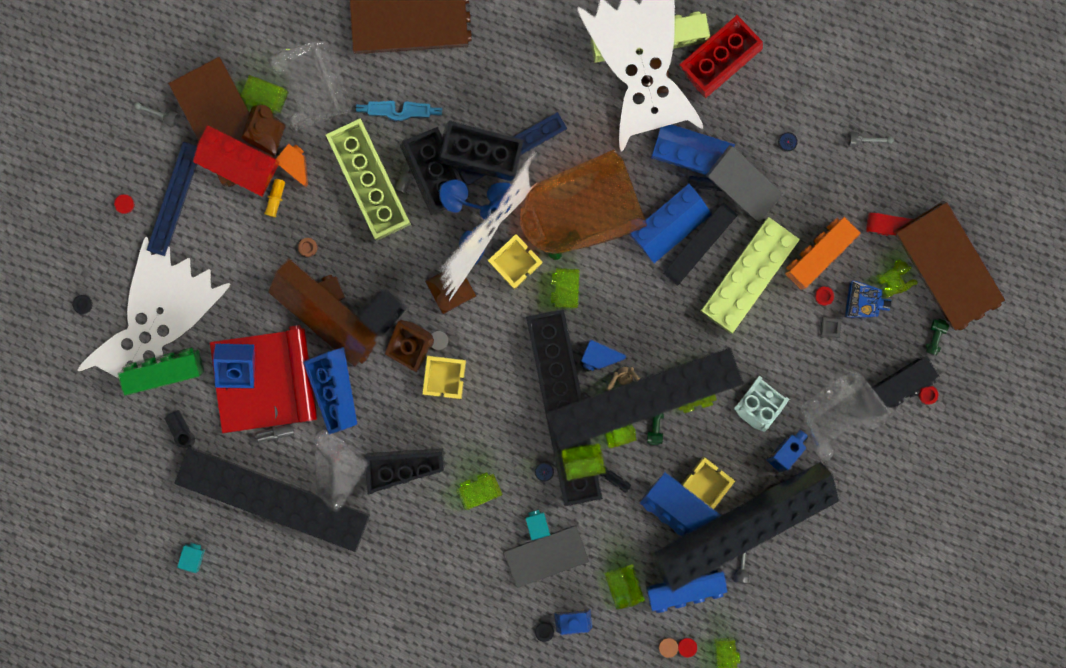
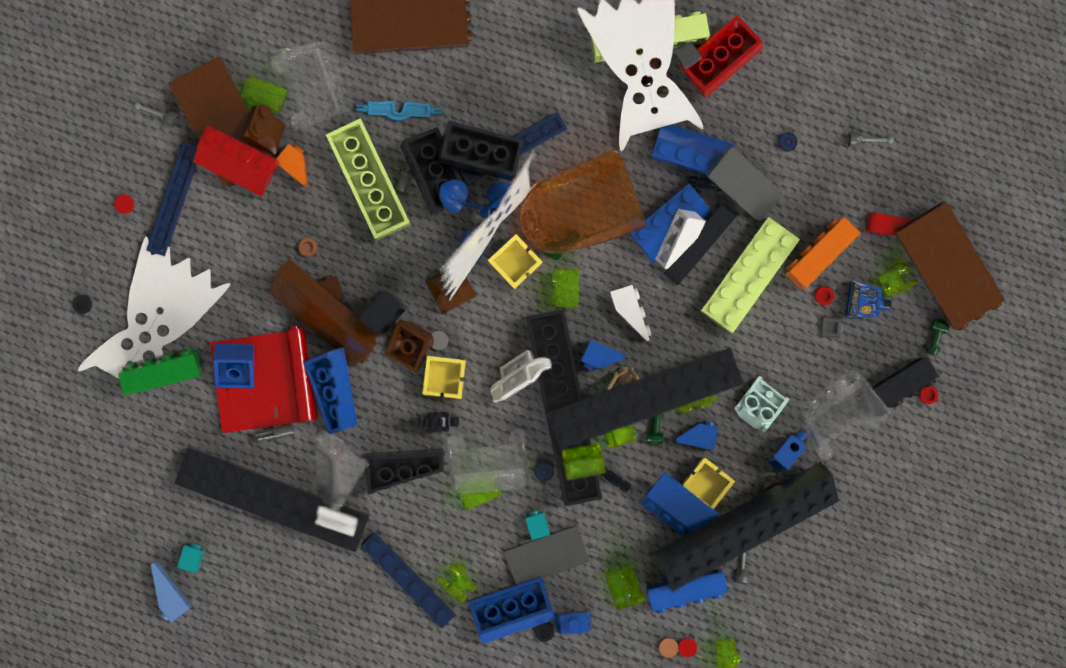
black piece [164,410,195,448] -> none
yellow axle [264,179,285,217] -> none
none -> medium blue slope [151,561,192,623]
none -> white slope [316,506,357,537]
none -> dark blue plate [361,533,456,628]
none -> black gear [418,412,459,432]
none -> clear neon green animal [437,563,478,604]
none -> clear windscreen [447,428,529,494]
none -> blue slope [469,577,556,644]
none -> white plate [490,350,551,403]
none -> white slope [610,285,652,341]
none -> white slope [655,209,705,269]
none -> dark grey tile [675,42,701,69]
none -> blue slope [675,421,718,450]

